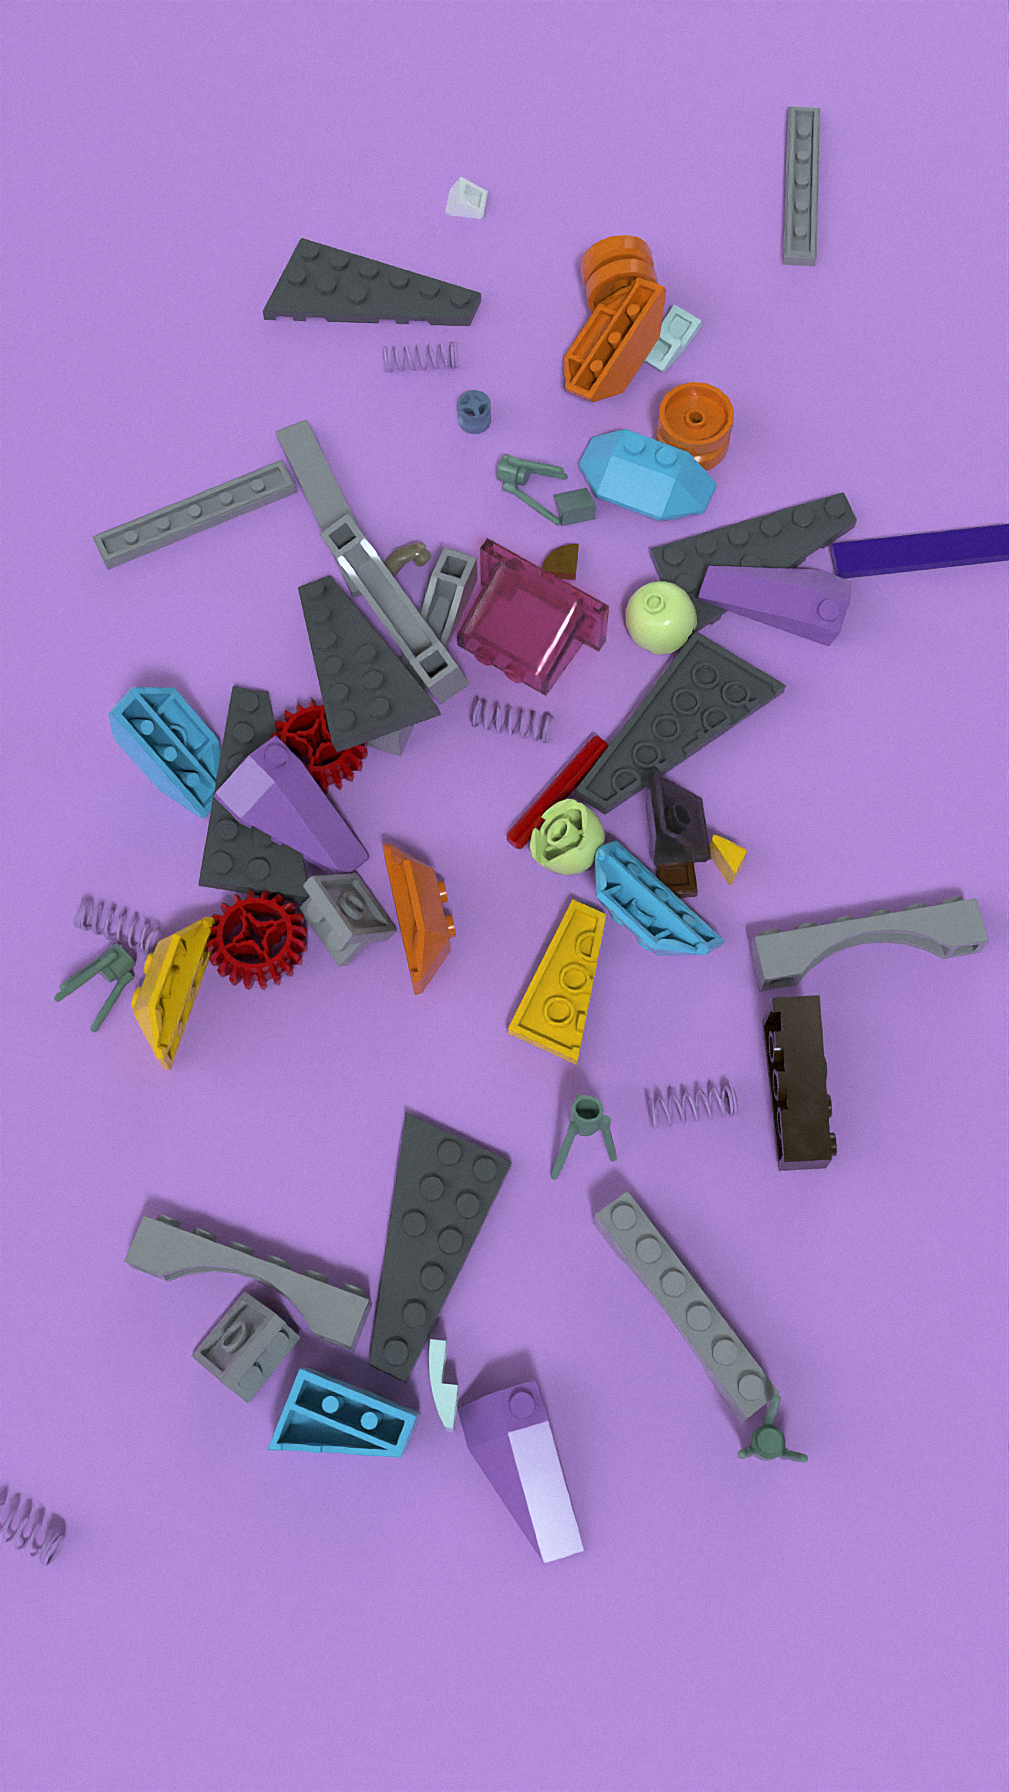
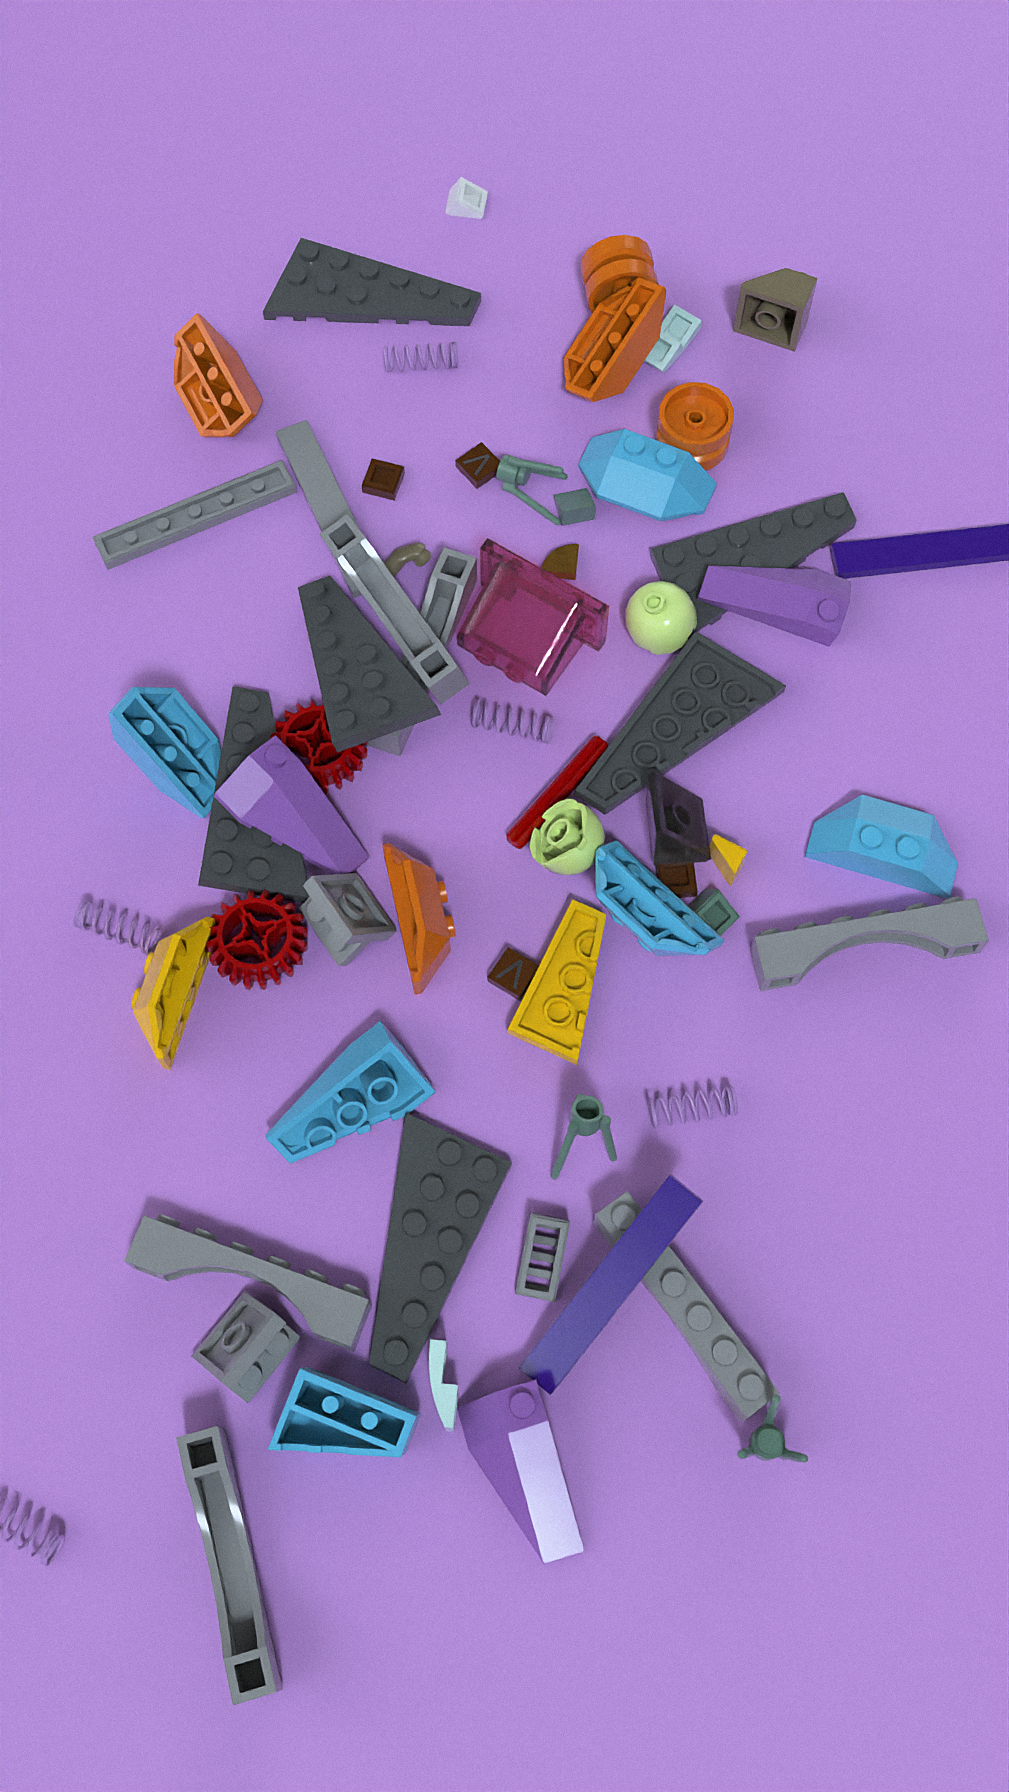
sand green plant [54,943,136,1032] -> none
sand blue wheel [457,390,491,434] -> none
dark brown wedge [762,995,837,1171] -> none
light grey tile [783,106,820,266] -> none
none -> orange wedge [174,313,263,438]
none -> light grey arch [176,1426,283,1705]
none -> medium azure wedge [265,1021,435,1164]
none -> reddish brown tile [362,458,405,501]
none -> reddish brown tile [455,442,500,489]
none -> reddish brown tile [487,947,539,1000]
none -> light grey slope [515,1212,570,1302]
none -> dark purple tile [519,1174,703,1395]
none -> sand green slope [688,888,740,936]
none -> dark tan slope [733,268,818,352]
none -> medium azure wedge [805,795,958,899]

